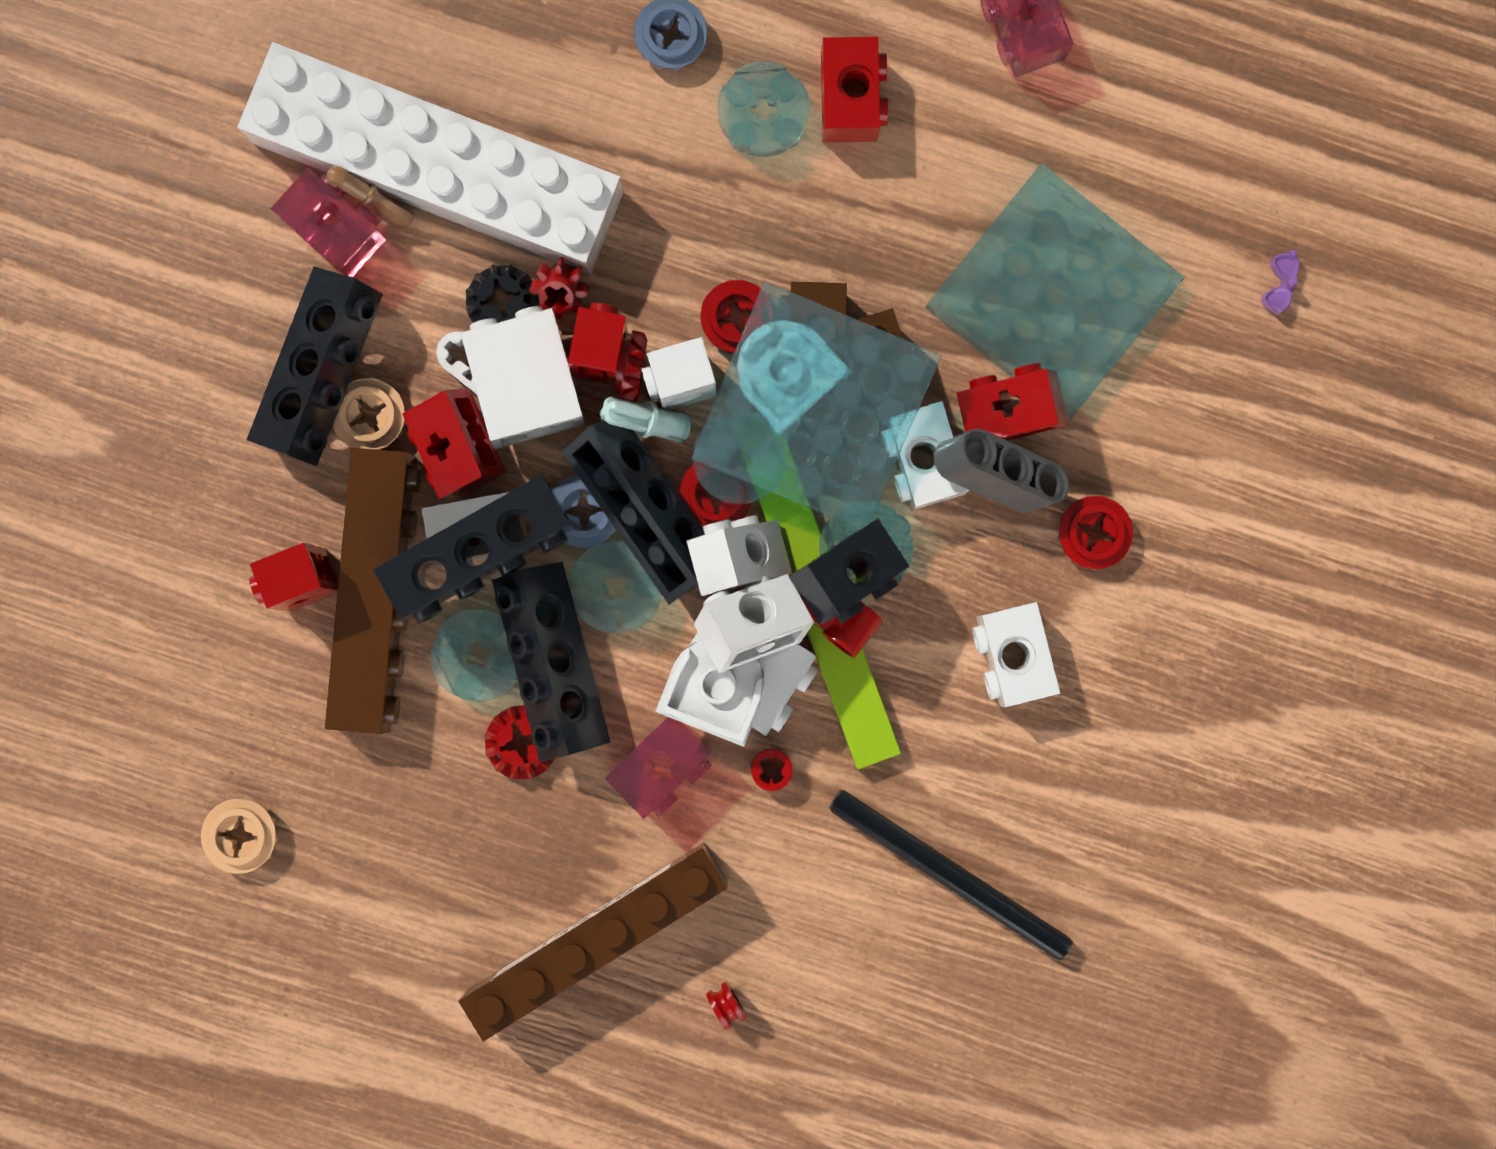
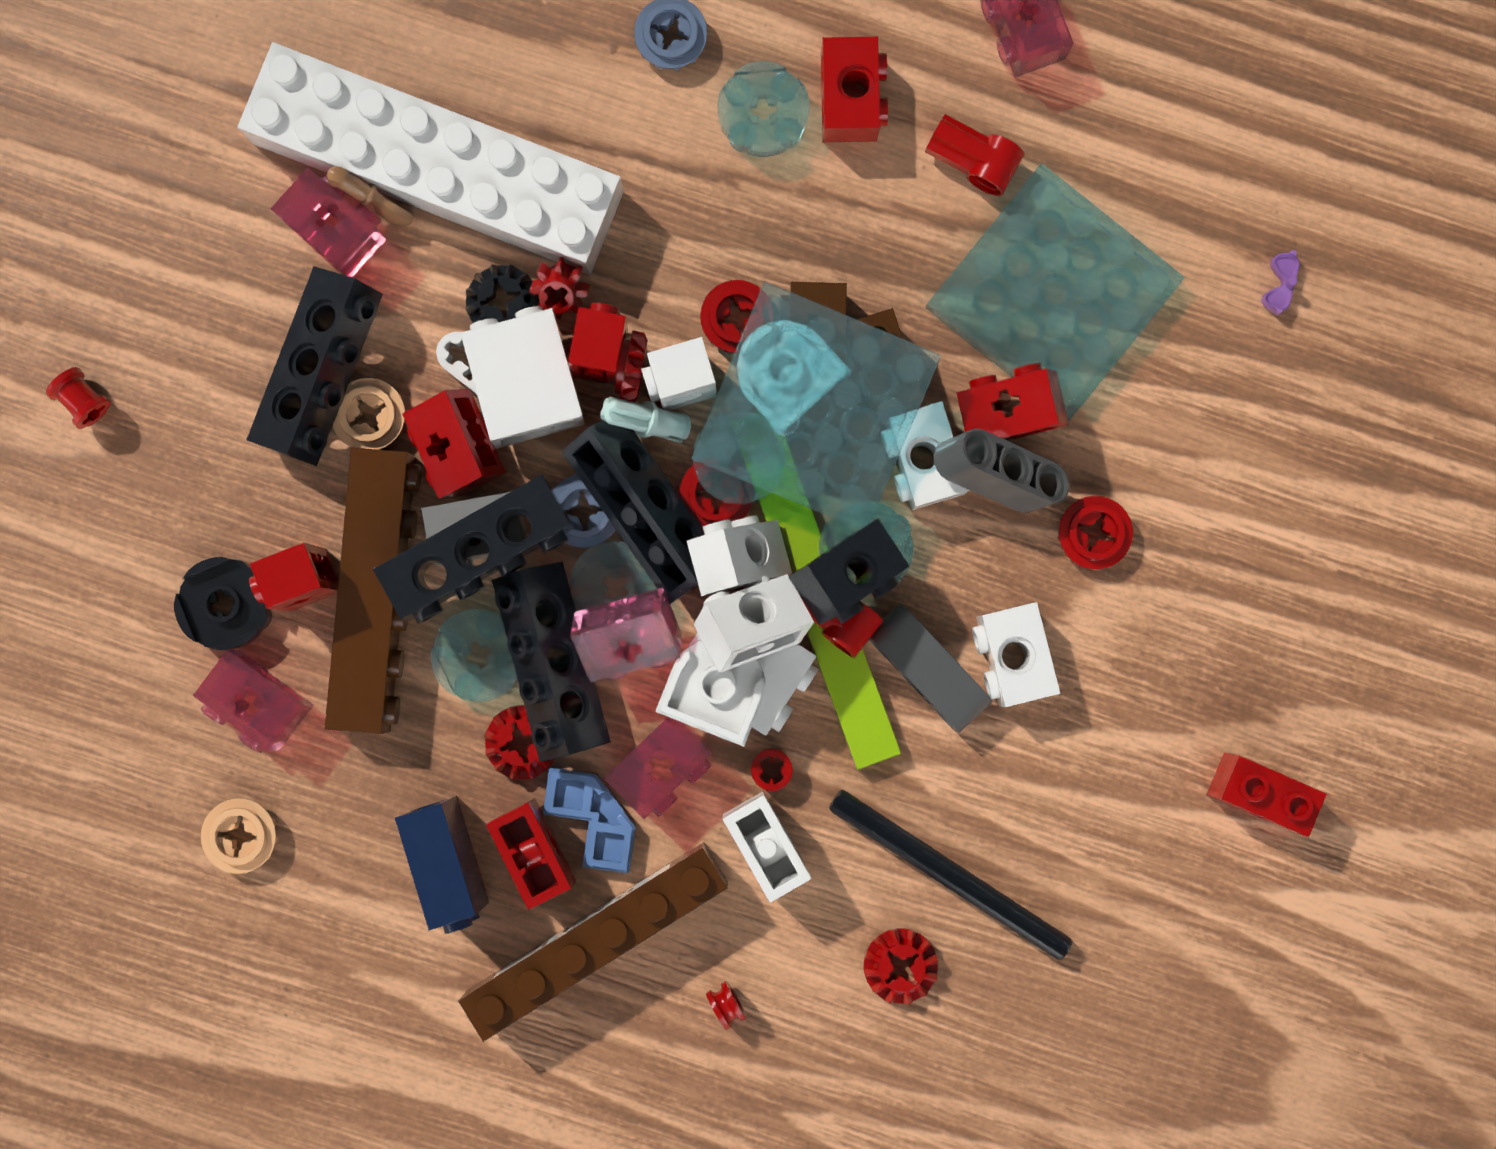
none -> red bush [46,367,111,429]
none -> black plate [174,557,272,650]
none -> clear pink brick [193,650,313,753]
none -> dark blue brick [395,796,489,934]
none -> red brick [486,798,576,910]
none -> medium blue tile [543,767,636,873]
none -> clear pink brick [570,587,682,683]
none -> white brick [722,791,812,903]
none -> red gear [864,928,938,1005]
none -> dark grey beam [869,604,992,734]
none -> red piece [925,114,1024,197]
none -> red brick [1206,753,1327,837]

